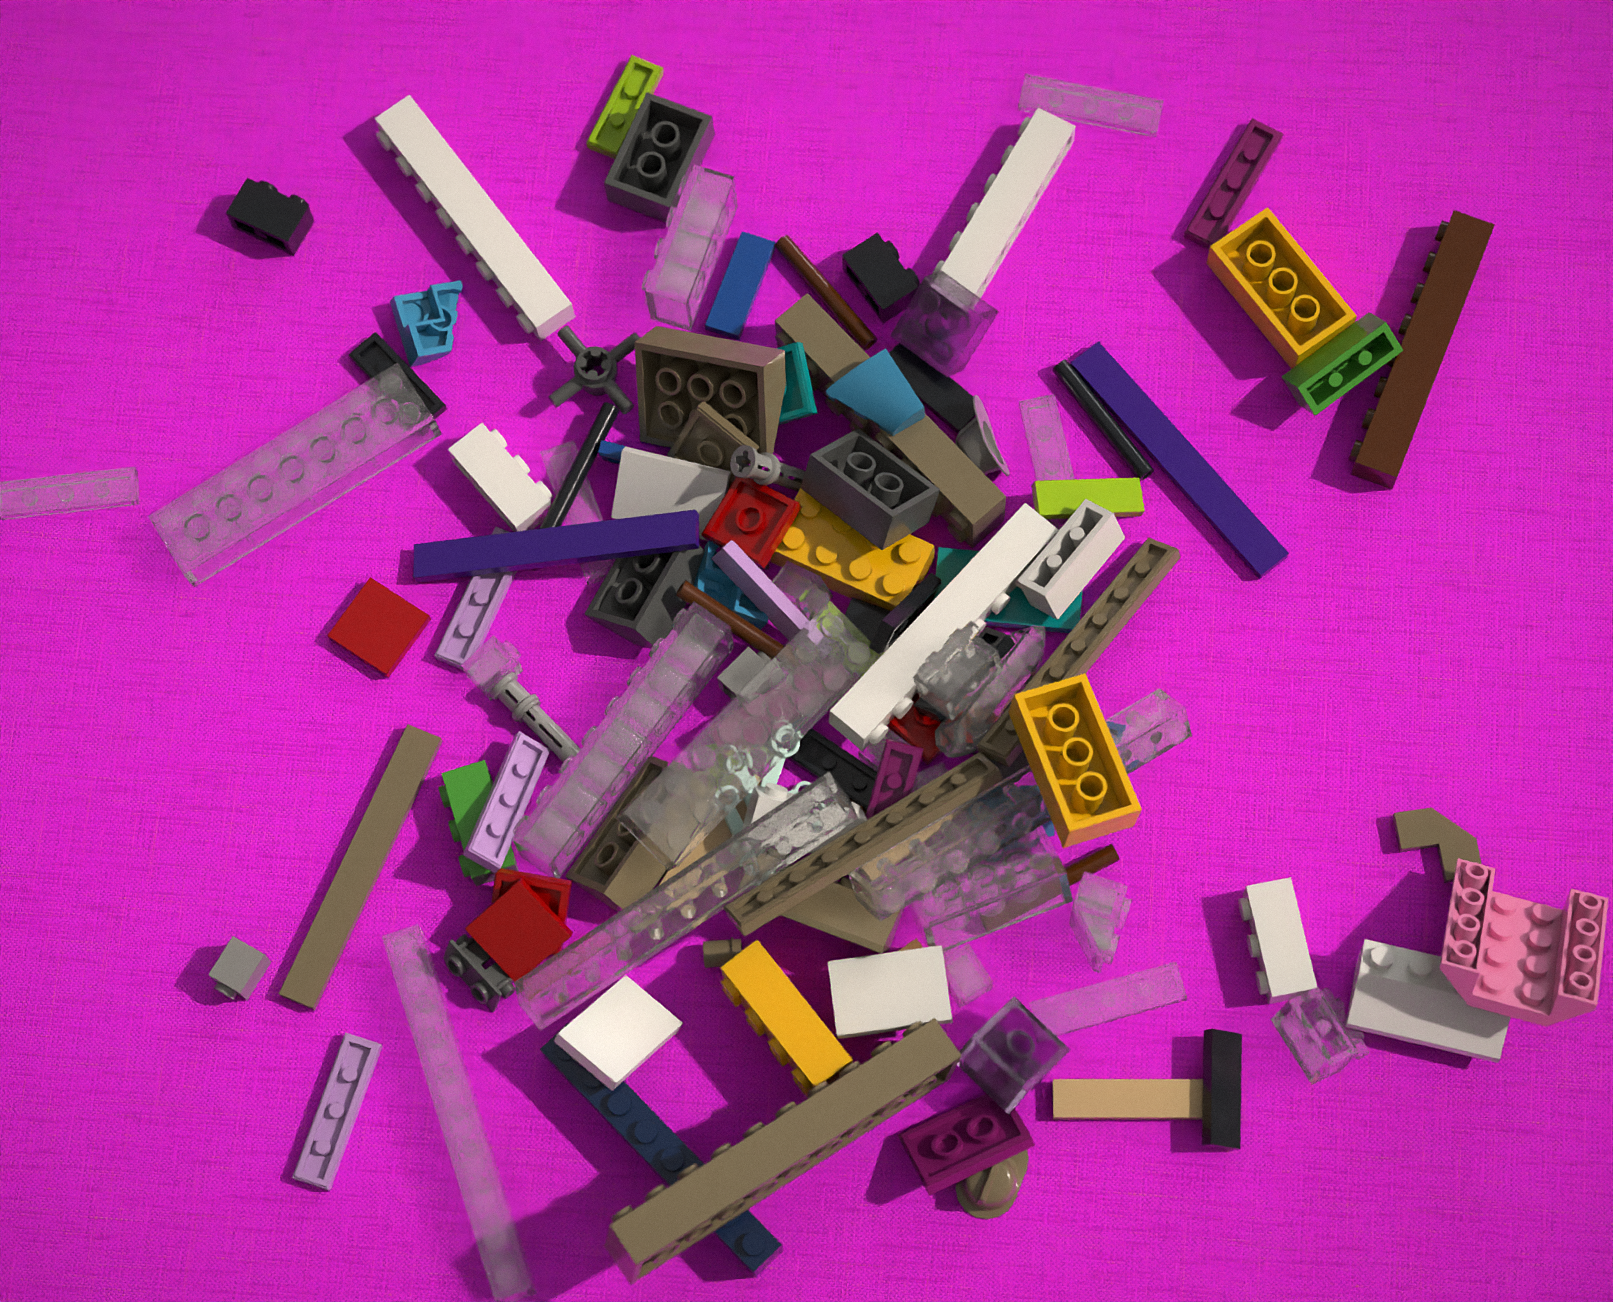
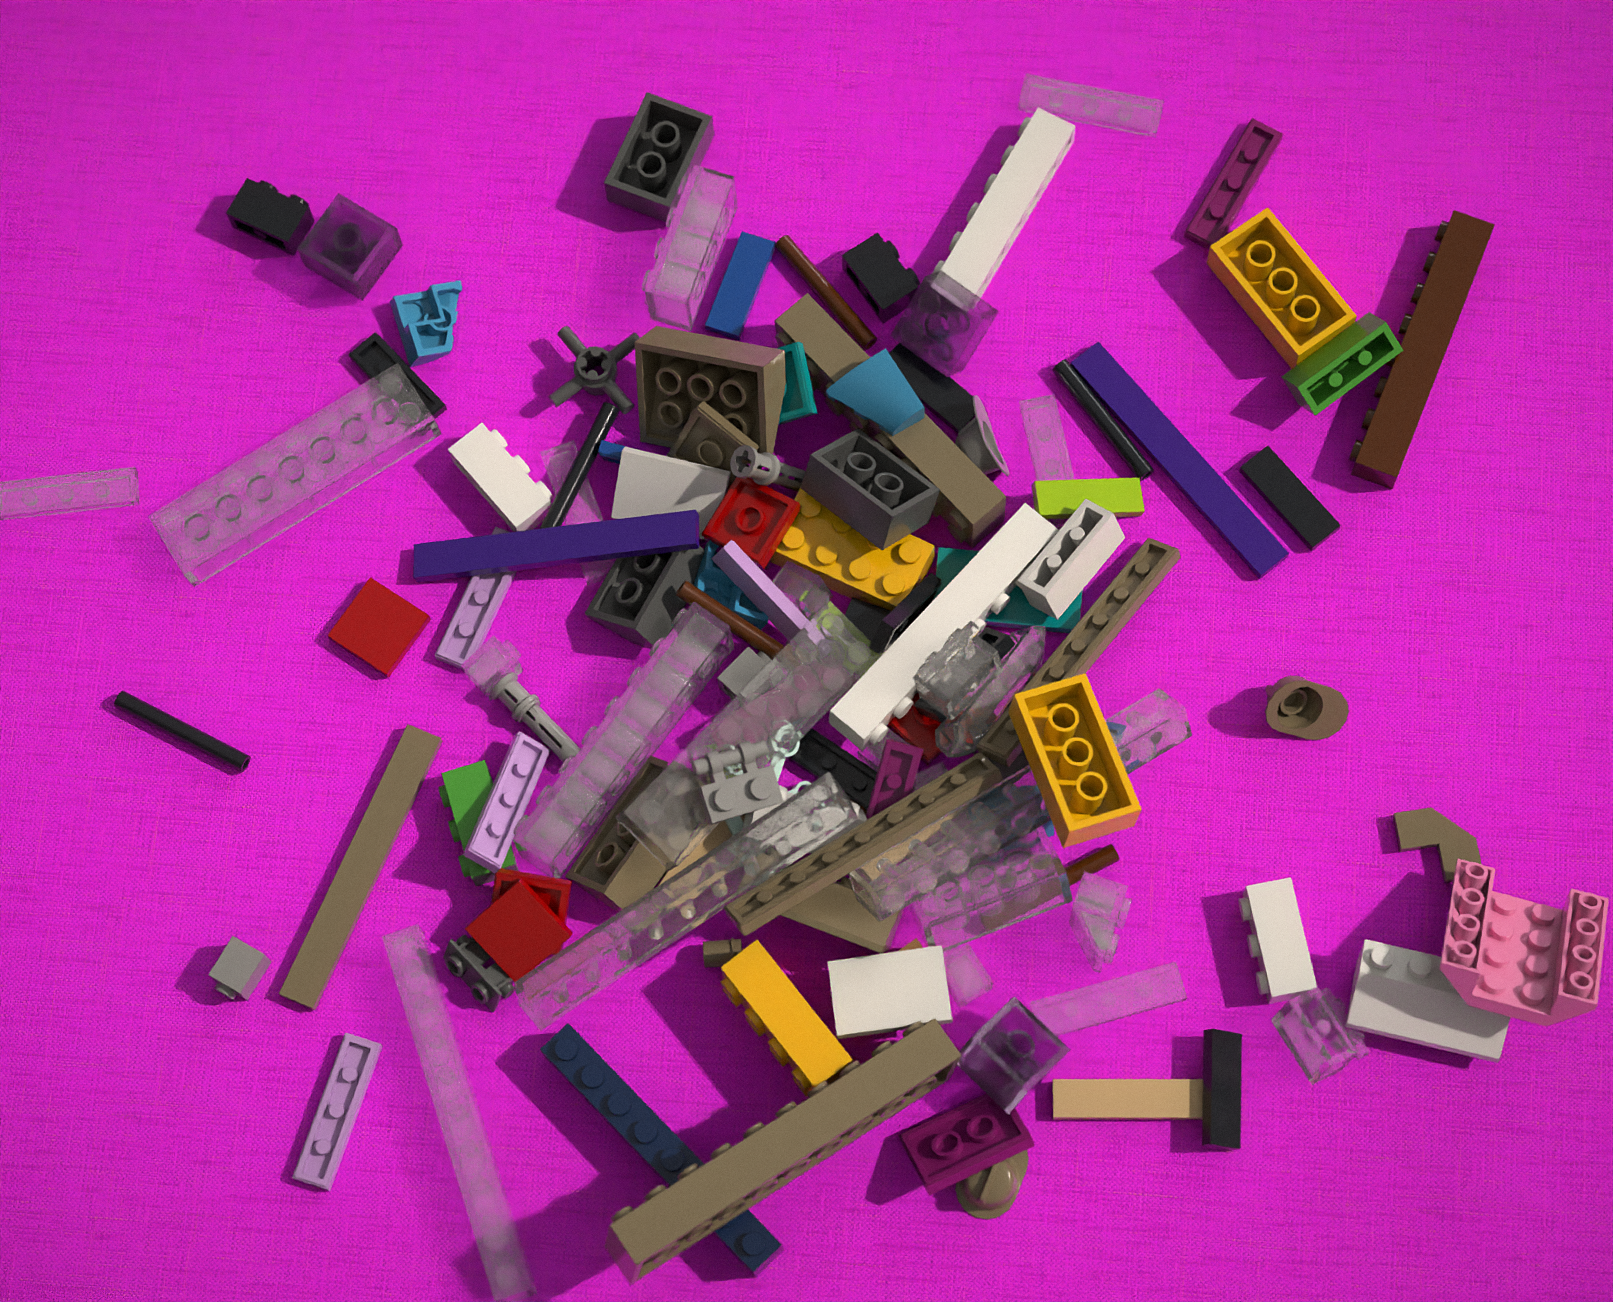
white brick [375,95,575,341] -> none
white tile [554,975,683,1090] -> none
lime tile [586,55,664,159] -> none
none -> black piece [114,691,251,772]
none -> clear purple brick [297,193,403,301]
none -> light grey plate [691,740,784,825]
none -> black tile [1239,445,1341,551]
none -> dark tan piece [1265,676,1349,740]

